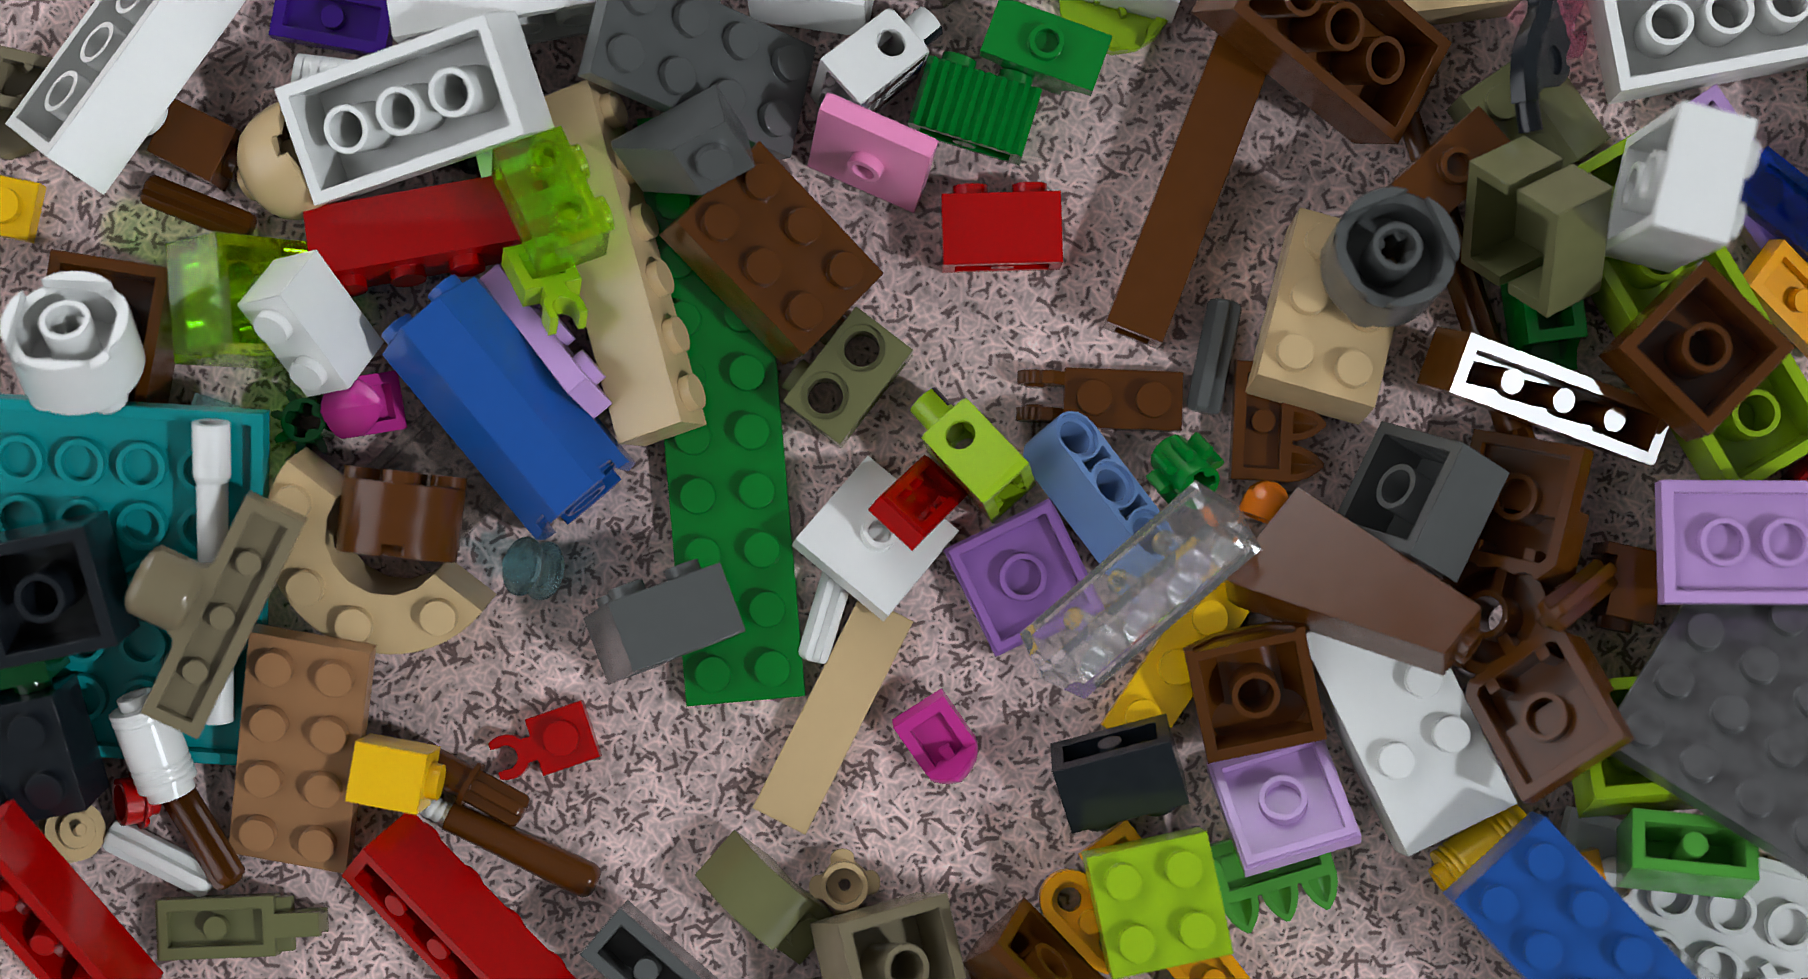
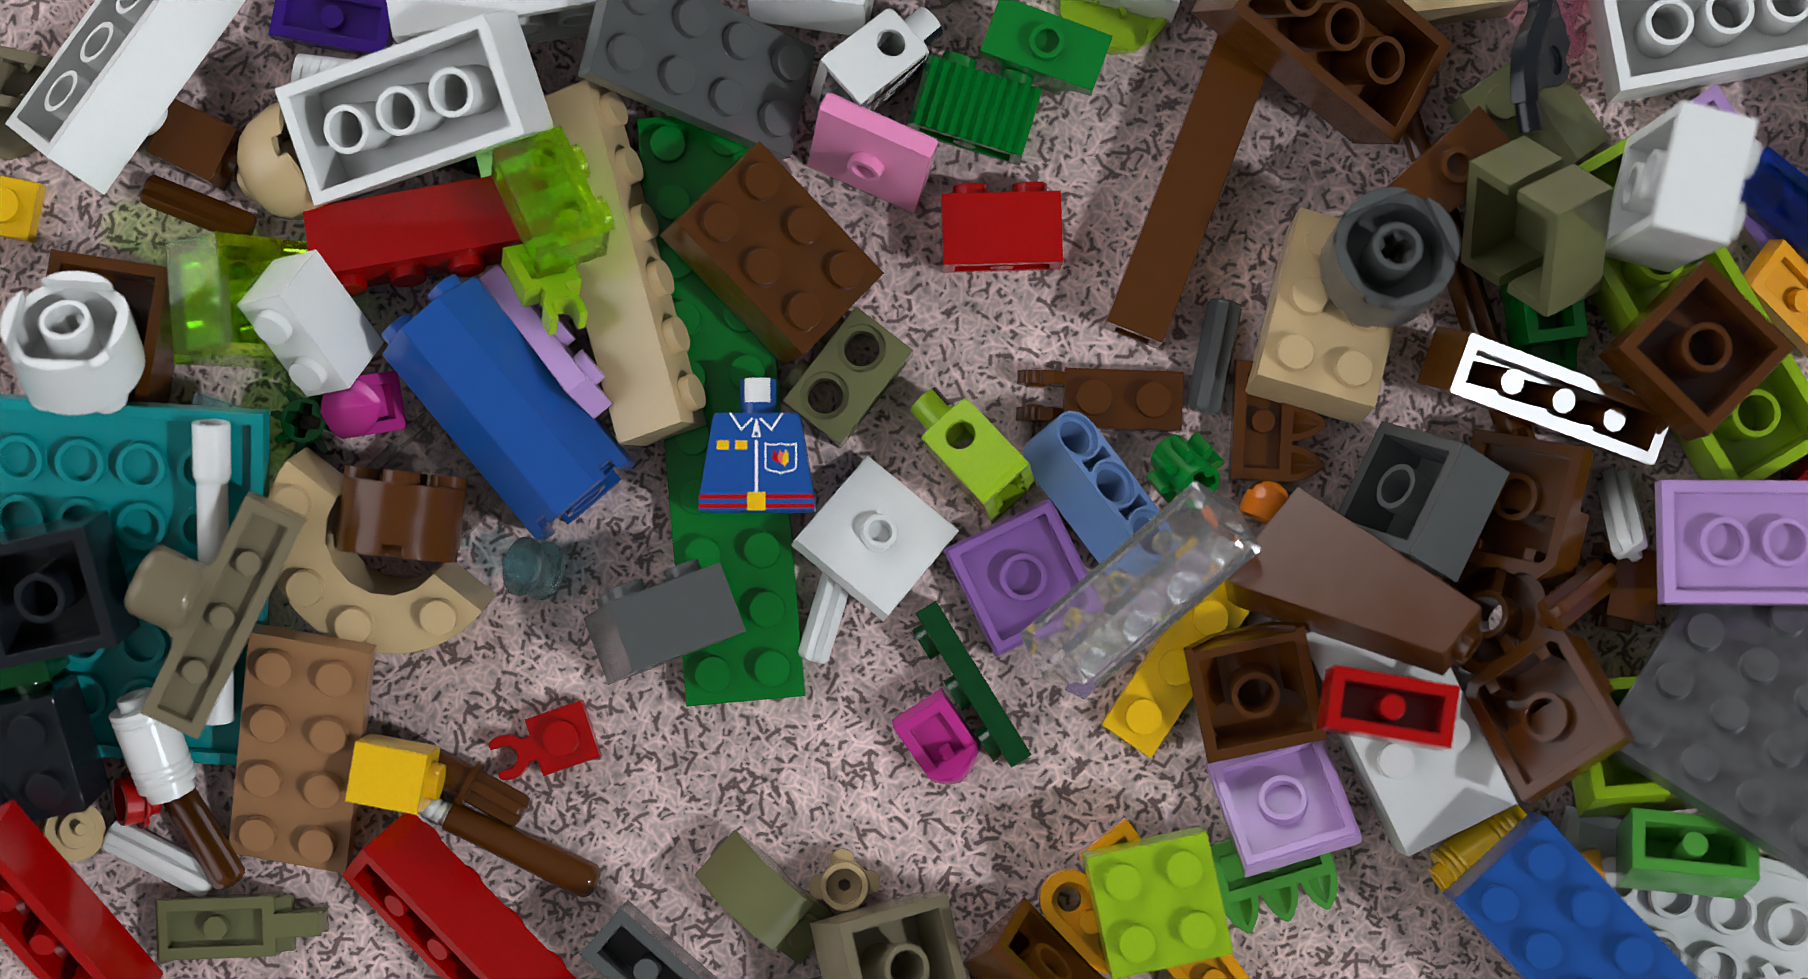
dark grey slope [611,84,755,195] -> none
tan tile [752,600,914,835] -> none
red plate [868,454,967,551] -> none
black brick [1050,713,1189,834] -> none
none -> blue torso [698,378,817,513]
none -> dark green plate [912,601,1032,768]
none -> red brick [1316,665,1461,751]
none -> white axle [1597,467,1648,562]

